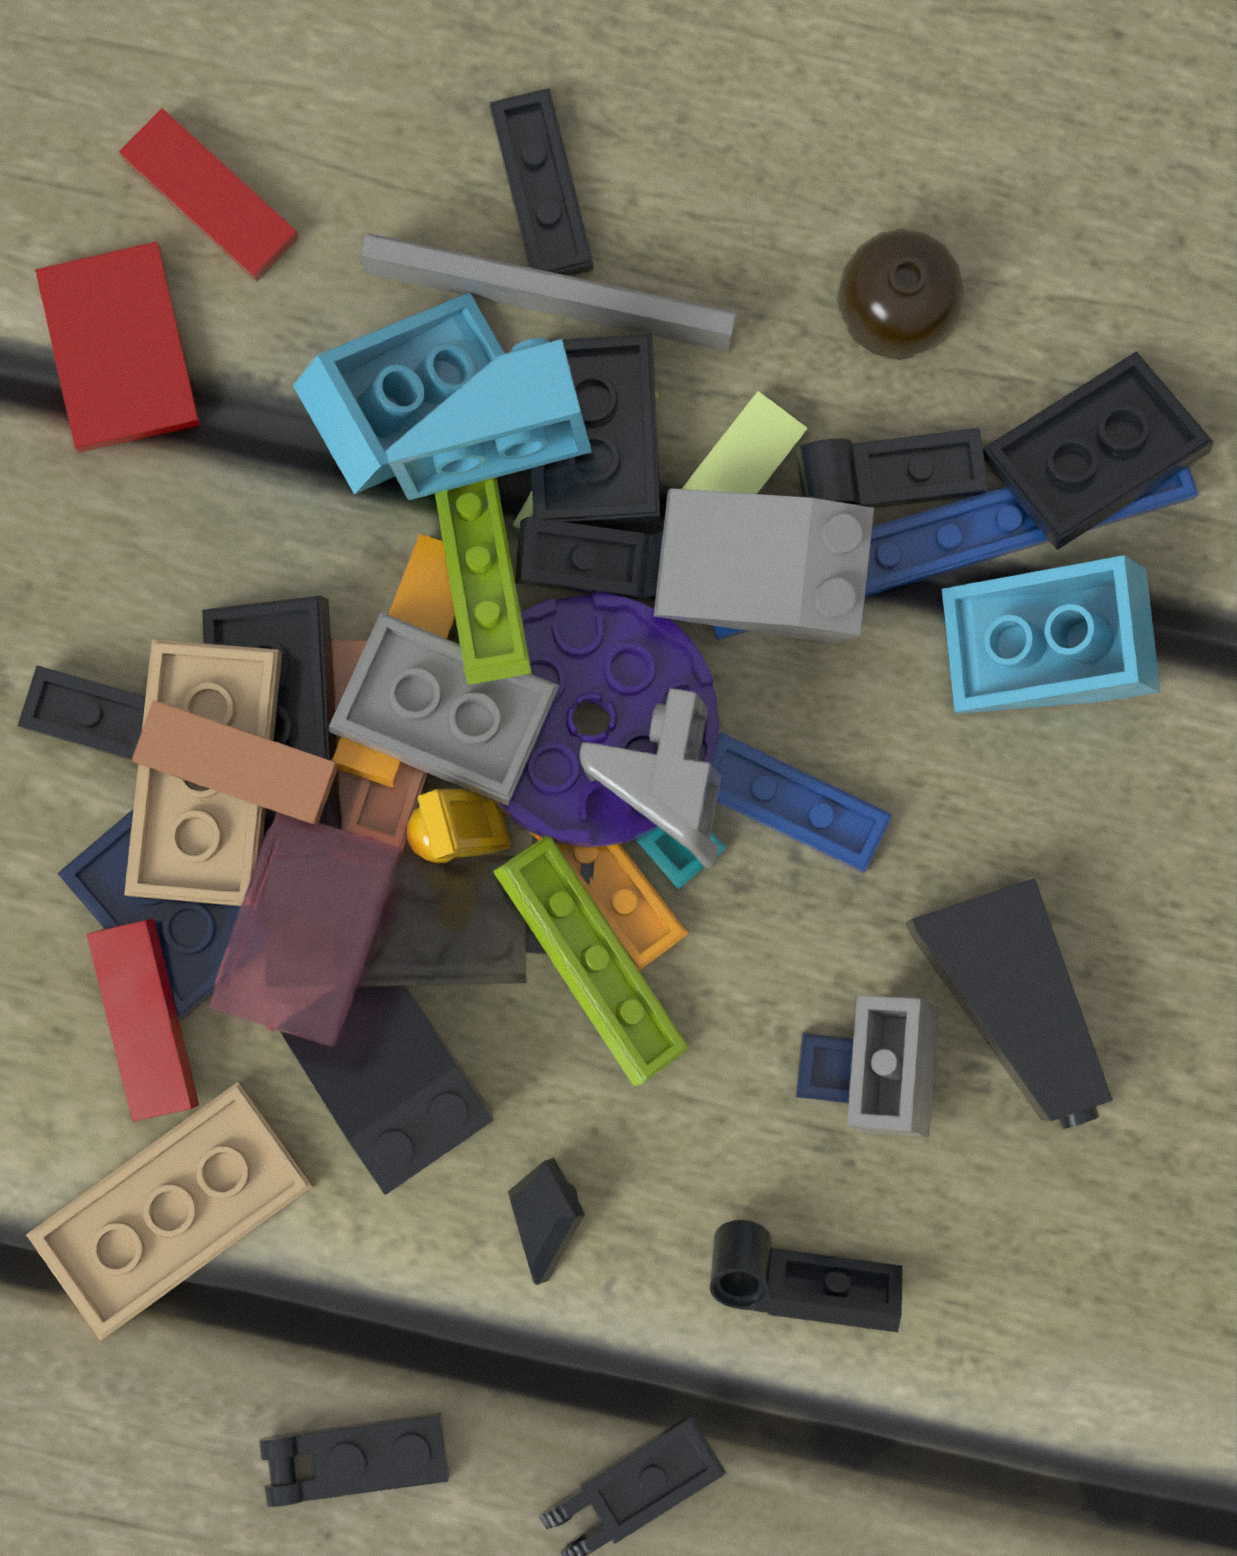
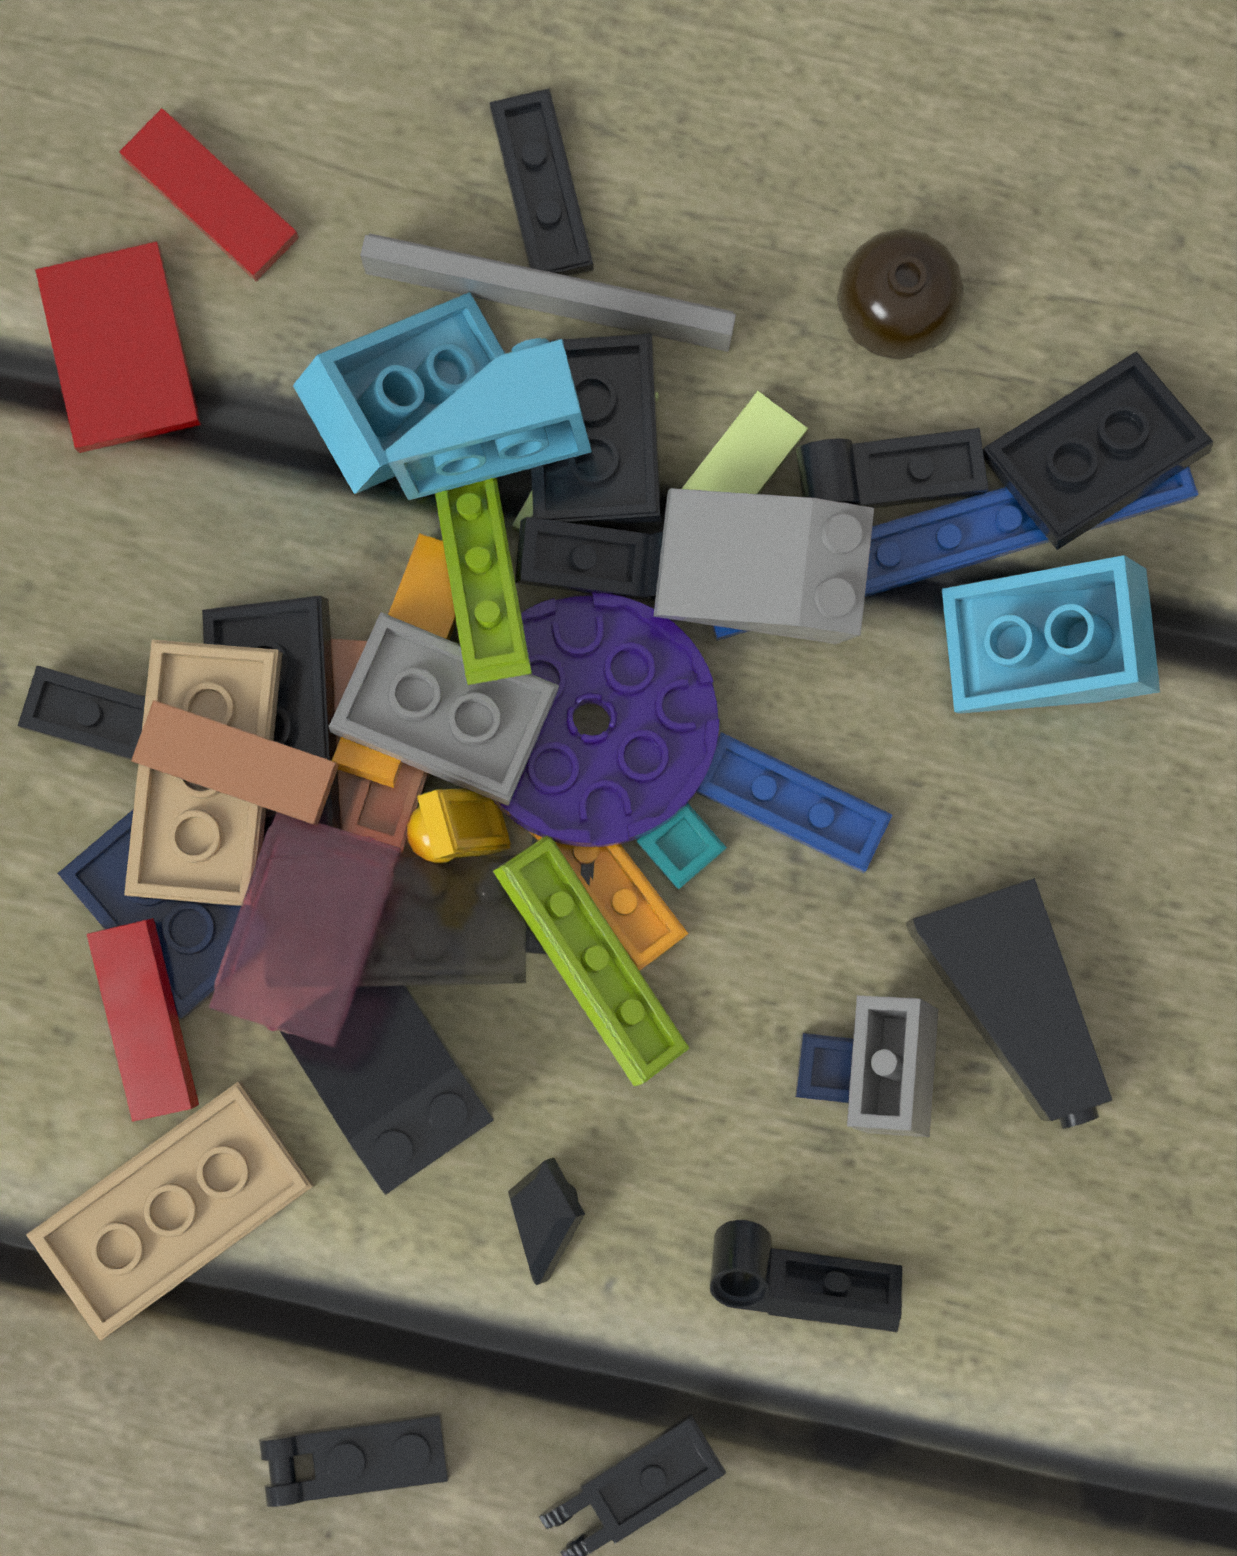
light grey piece [580,688,722,868] -> none

